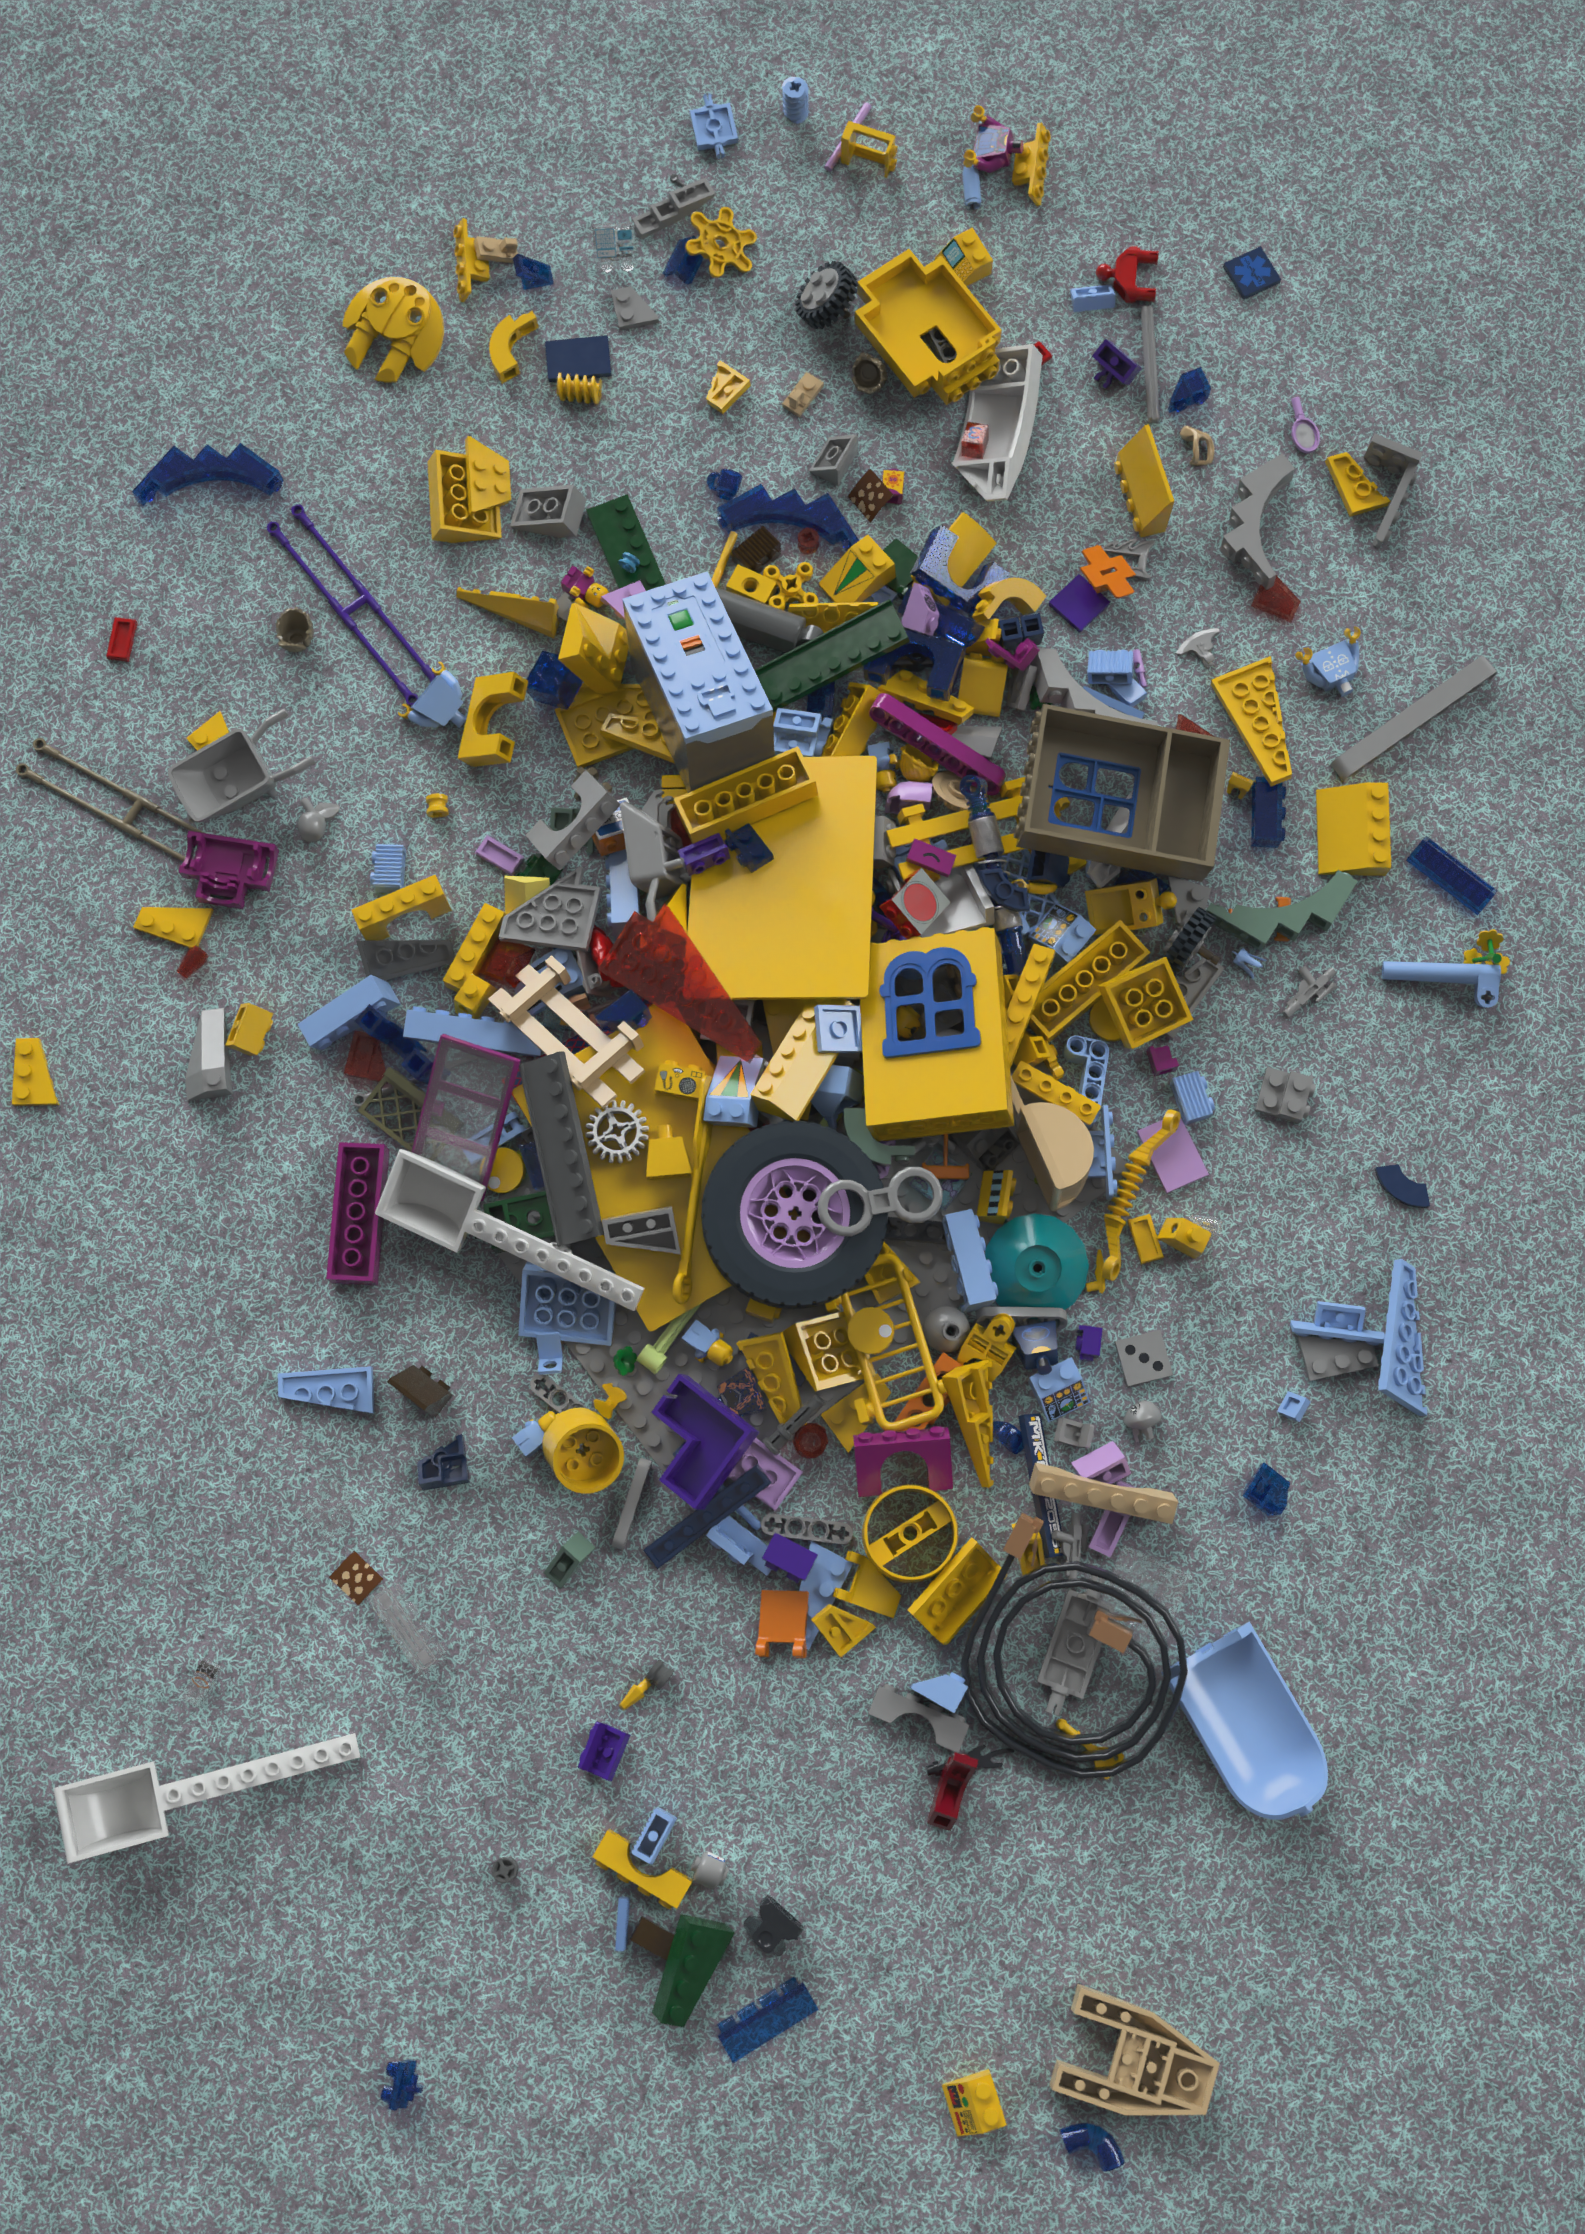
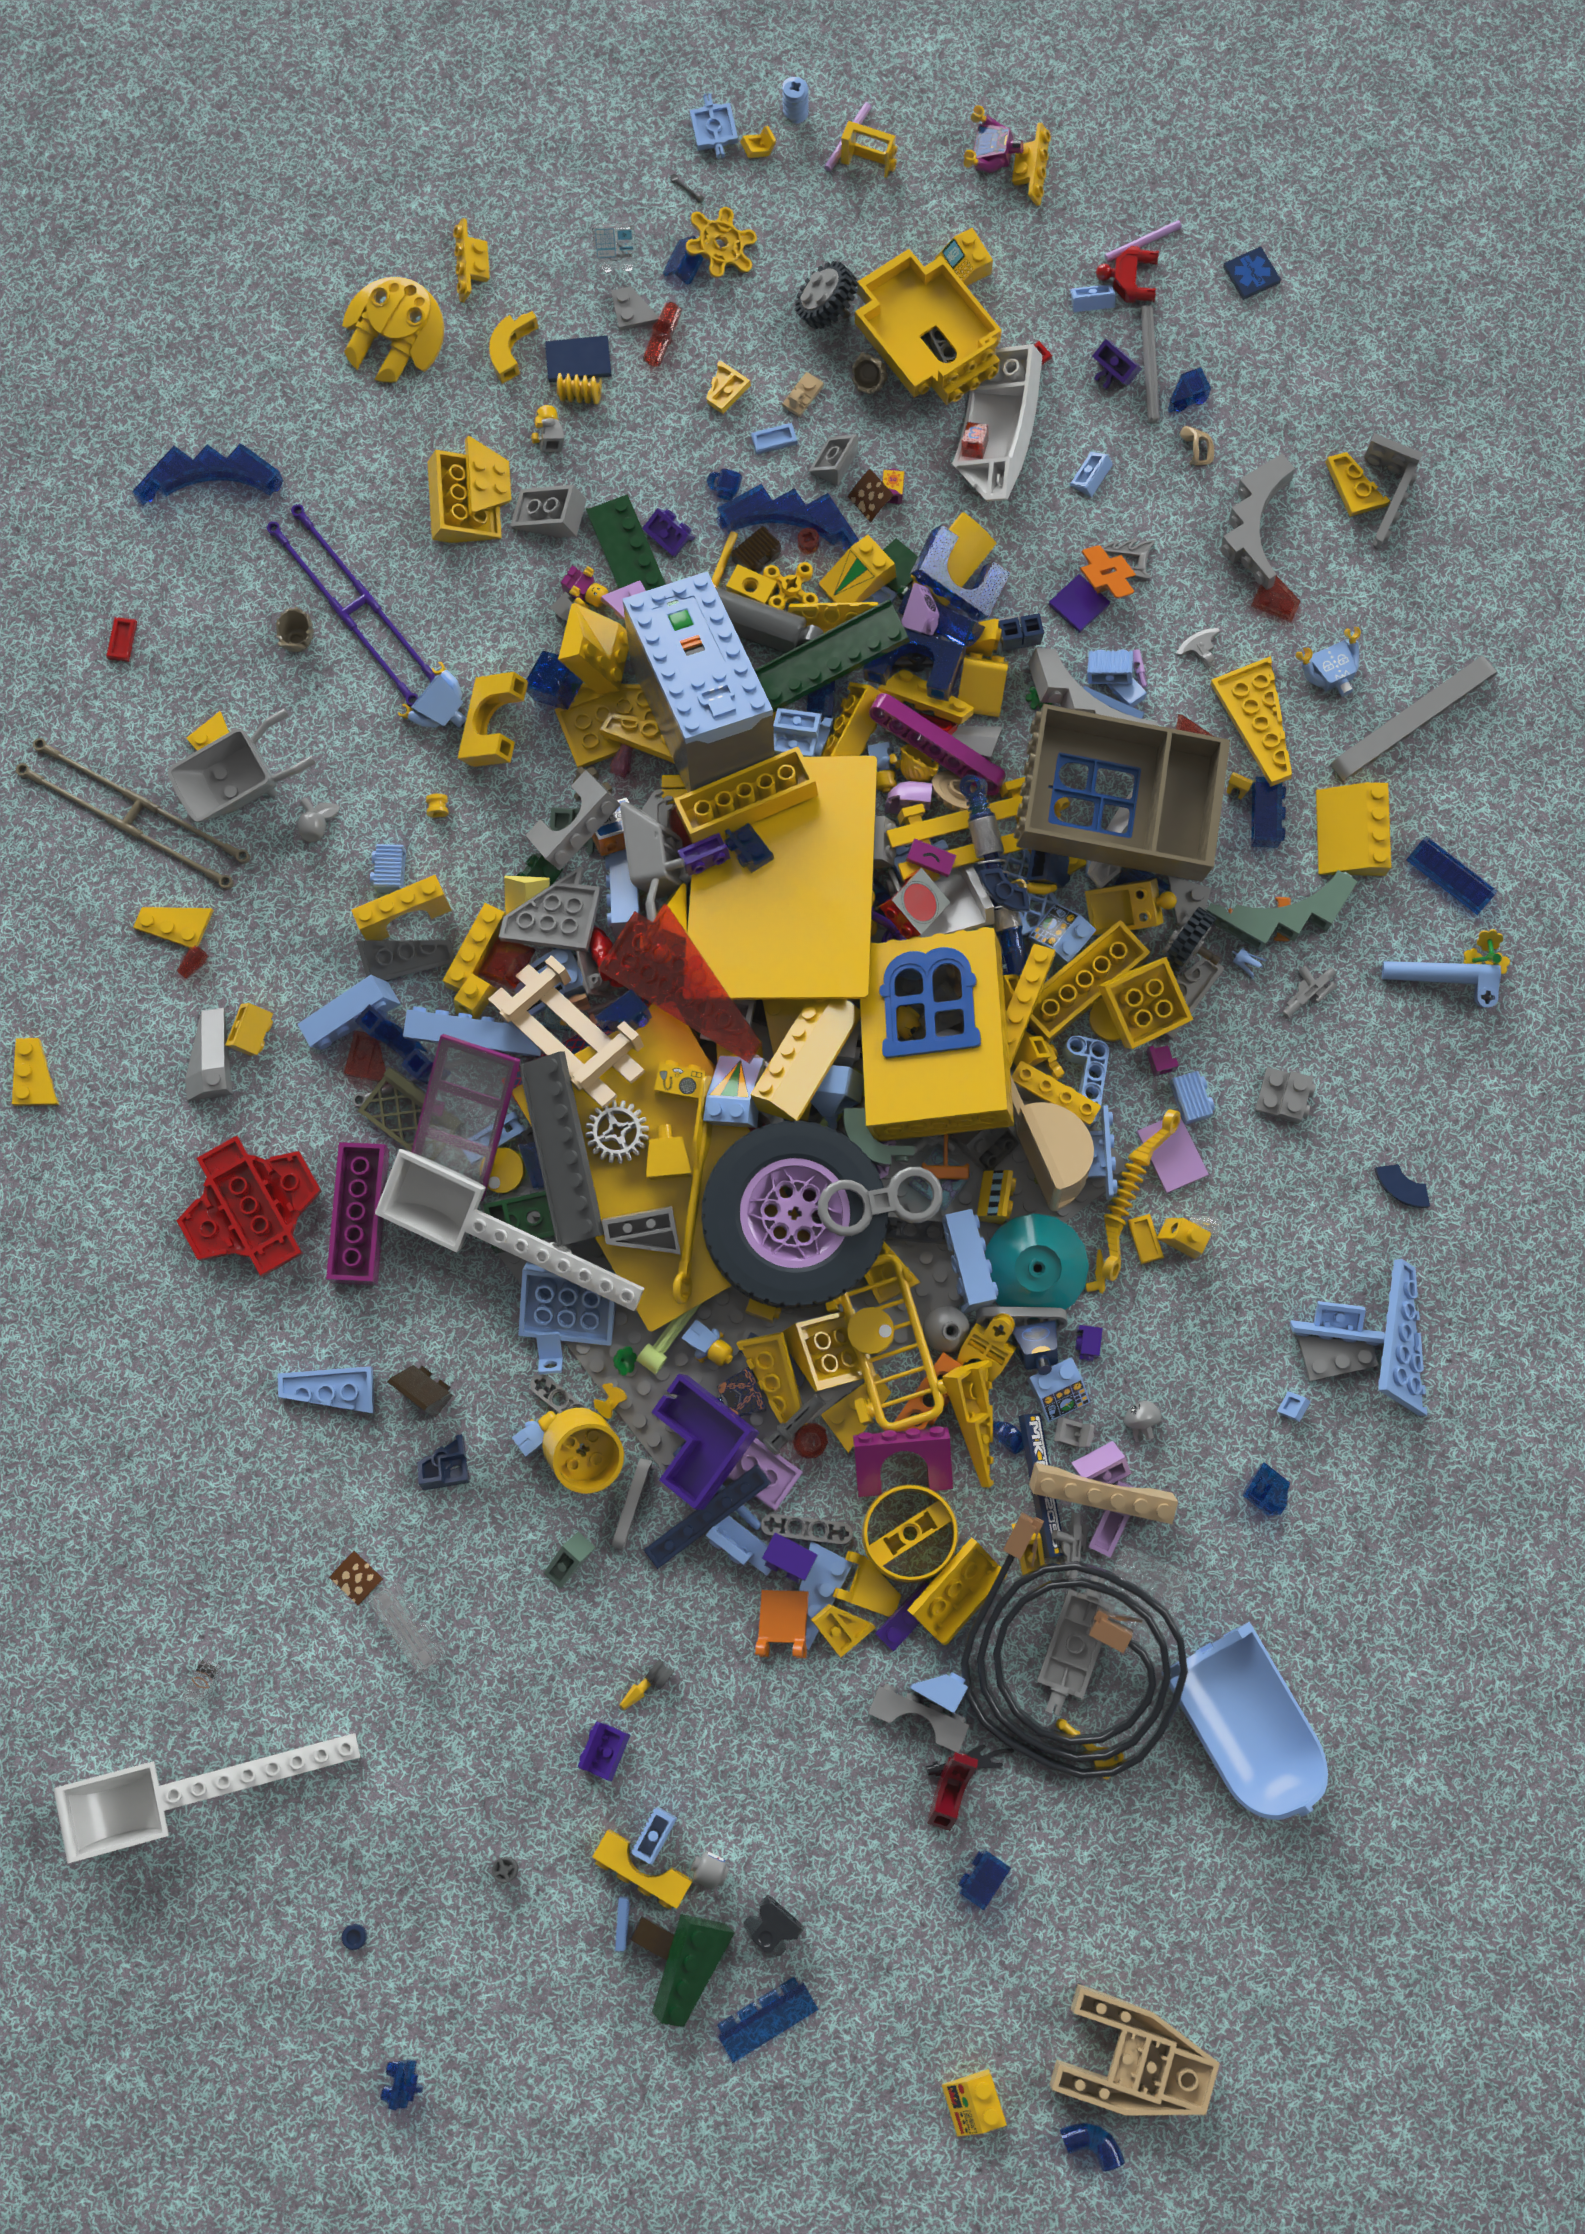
magenta piece [178,831,279,909] -> none
yellow wedge [456,587,559,639] -> none
tan hinge [474,236,519,263] -> none
lavender tile [475,835,525,876] -> none
clear blue slope [513,253,554,290] -> none
dark azure bush [618,552,640,573] -> none
light grey slope [631,178,715,240] -> none
light blue tile [814,1005,863,1053] -> none
light blue piece [962,165,981,209] -> none
yellow arch [972,578,1047,623] -> none
magenta bracket [985,638,1040,671] -> none
light grey wing [1007,665,1037,711] -> none
yellow slope [1114,424,1175,538] -> none
light grey tile [1114,1330,1173,1387] -> none
lavender piece [1291,397,1320,454] -> none
none -> red plate [176,1135,322,1277]
none -> dark blue tile [342,1923,367,1950]
none -> light grey piece [531,405,564,452]
none -> clear pink cone [609,743,634,778]
none -> dark purple bracket [642,508,695,557]
none -> clear red piece [643,301,682,367]
none -> yellow bracket [740,126,776,158]
none -> light blue tile [751,423,798,455]
none -> dark purple plate [875,1581,929,1652]
none -> clear blue brick [957,1849,1011,1910]
none -> light blue slope [1070,452,1113,497]
none -> lavender bar [1104,220,1182,263]

